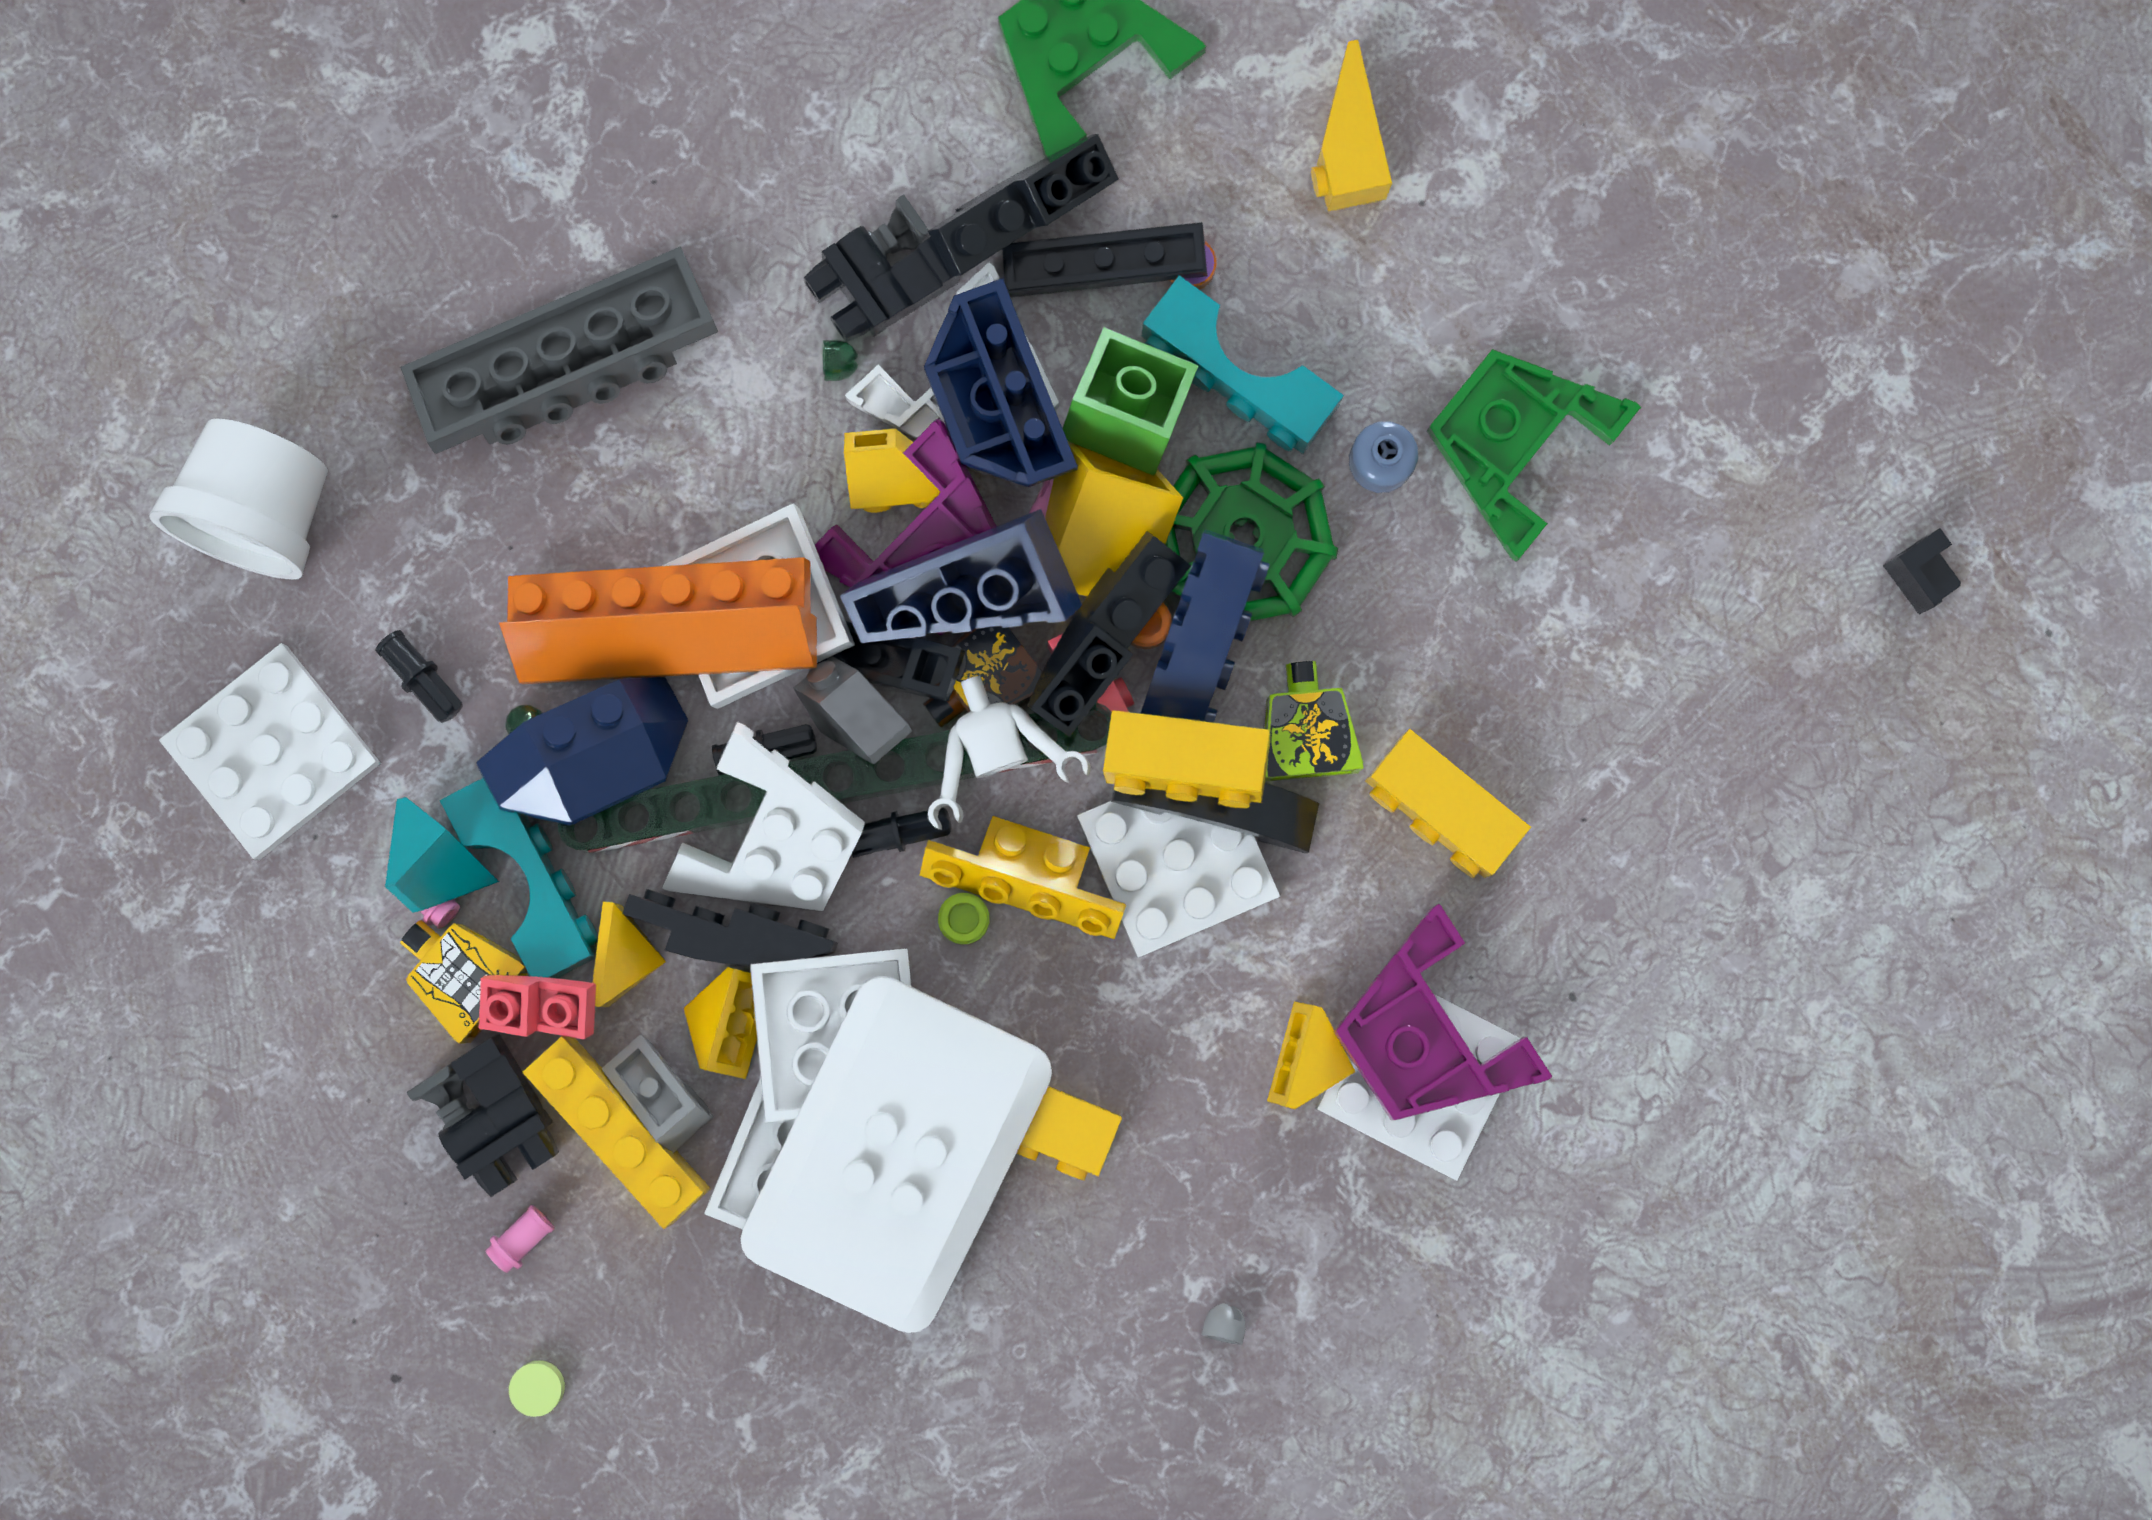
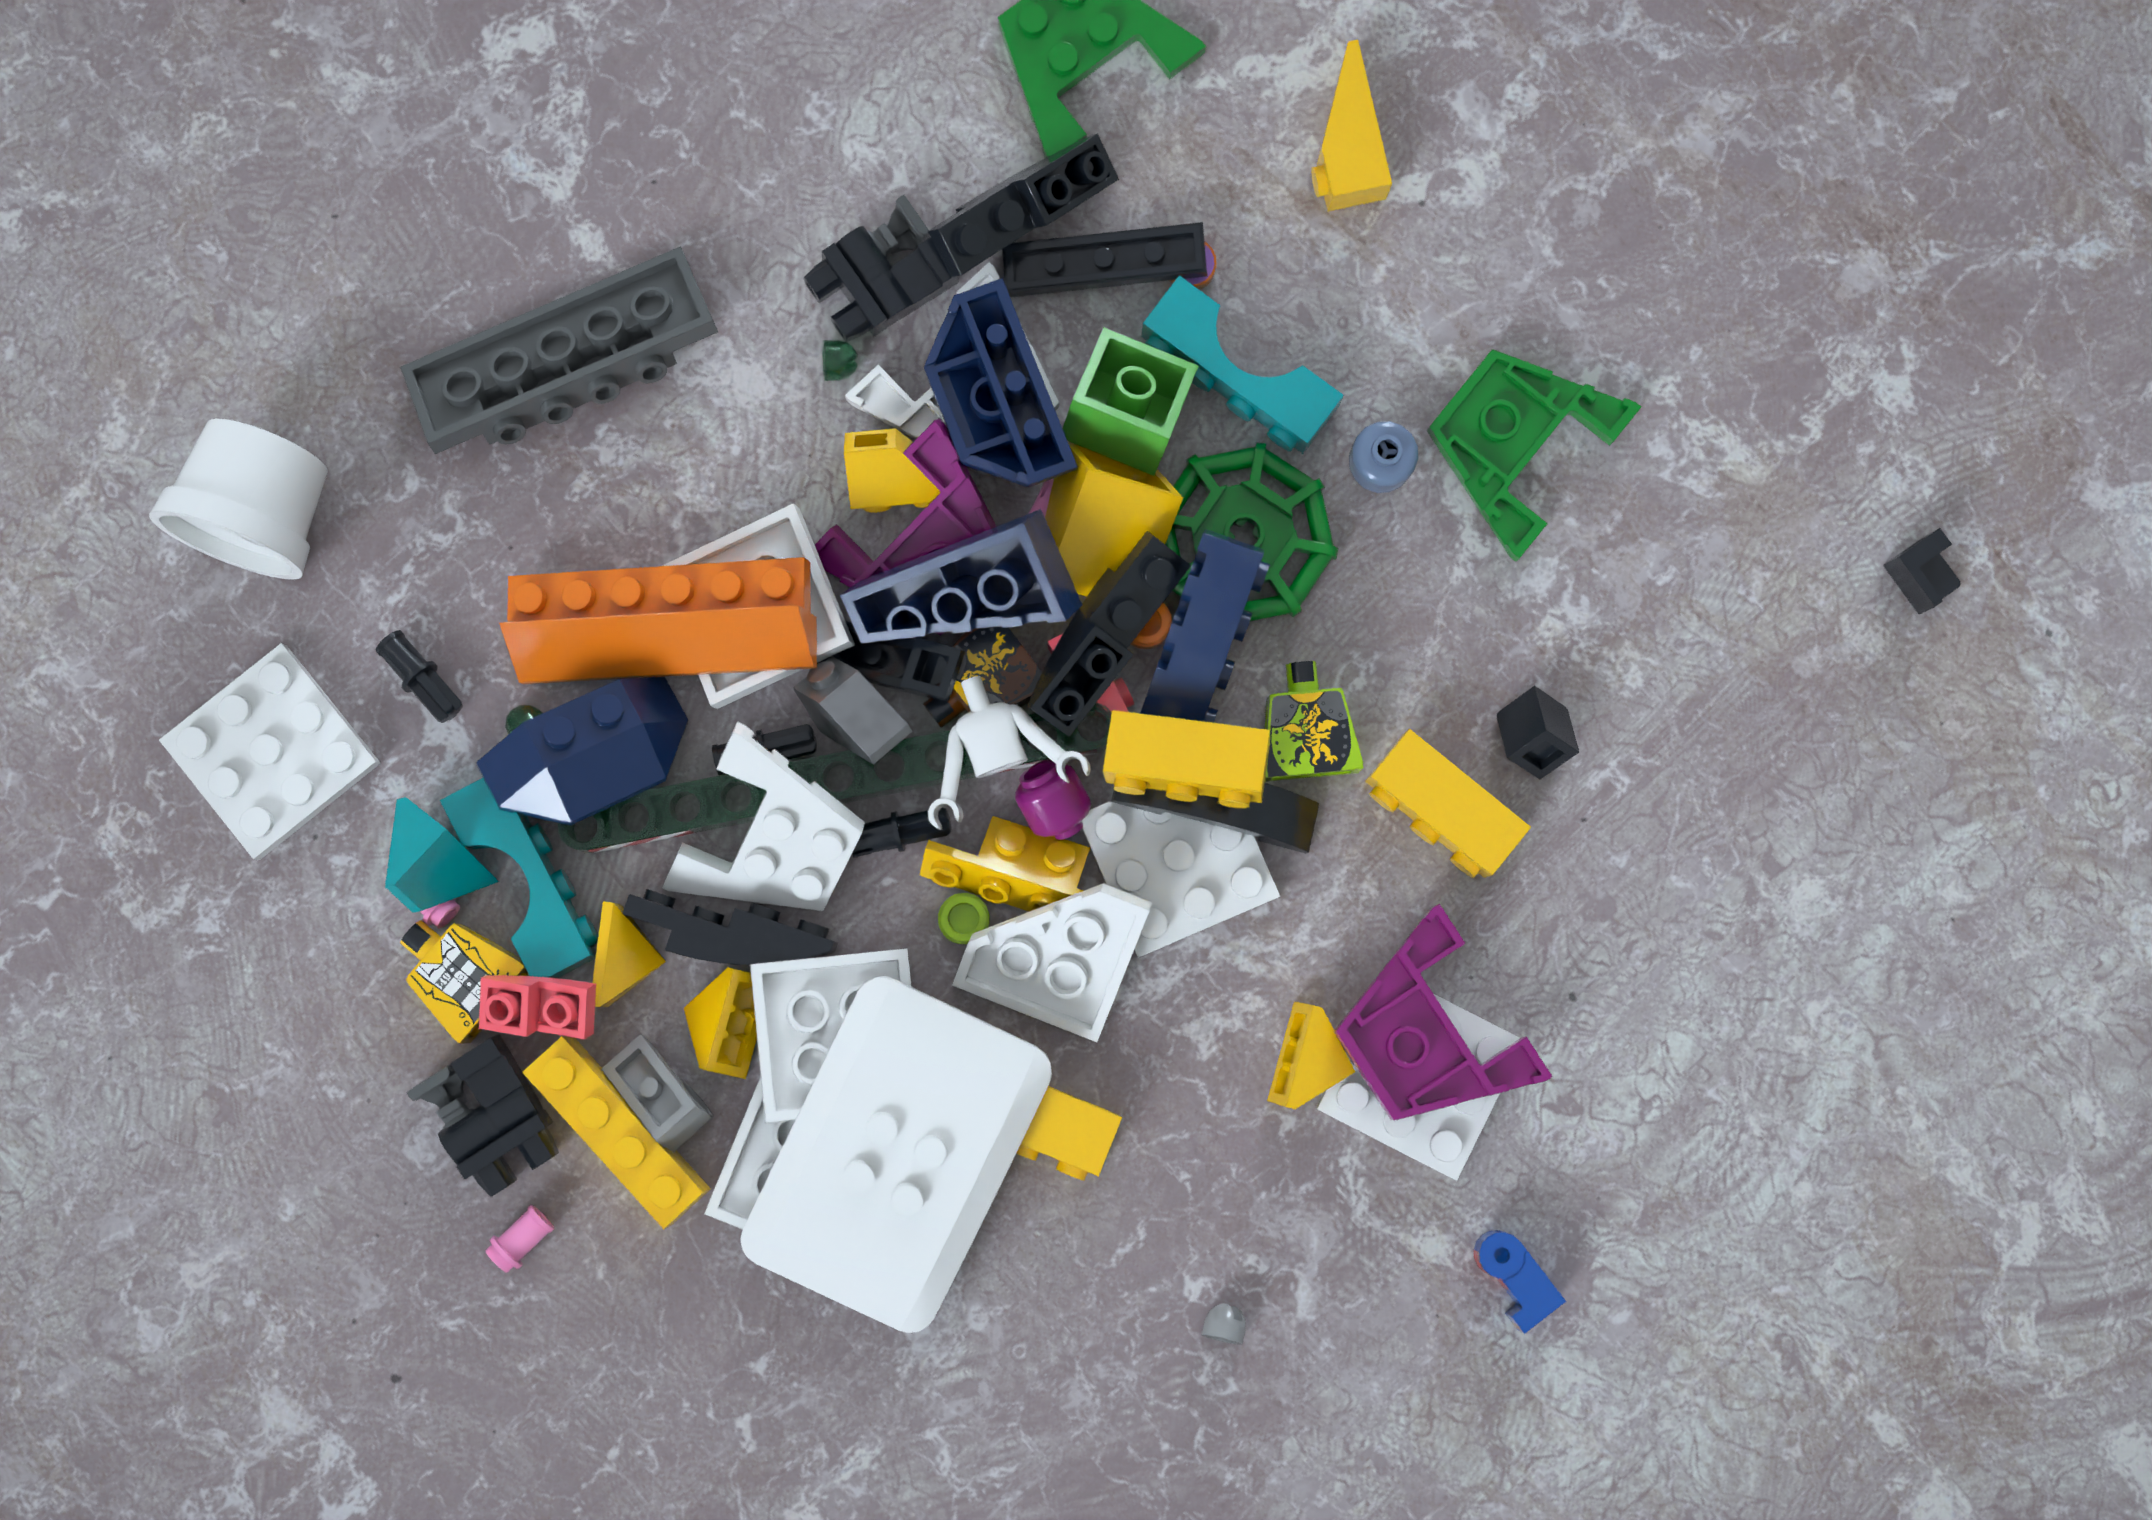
yellowish green tile [509,1360,565,1417] -> none
none -> white plate [952,883,1152,1042]
none -> magenta head [1015,759,1092,840]
none -> blue leg [1473,1230,1566,1334]
none -> black panel [1497,686,1579,780]

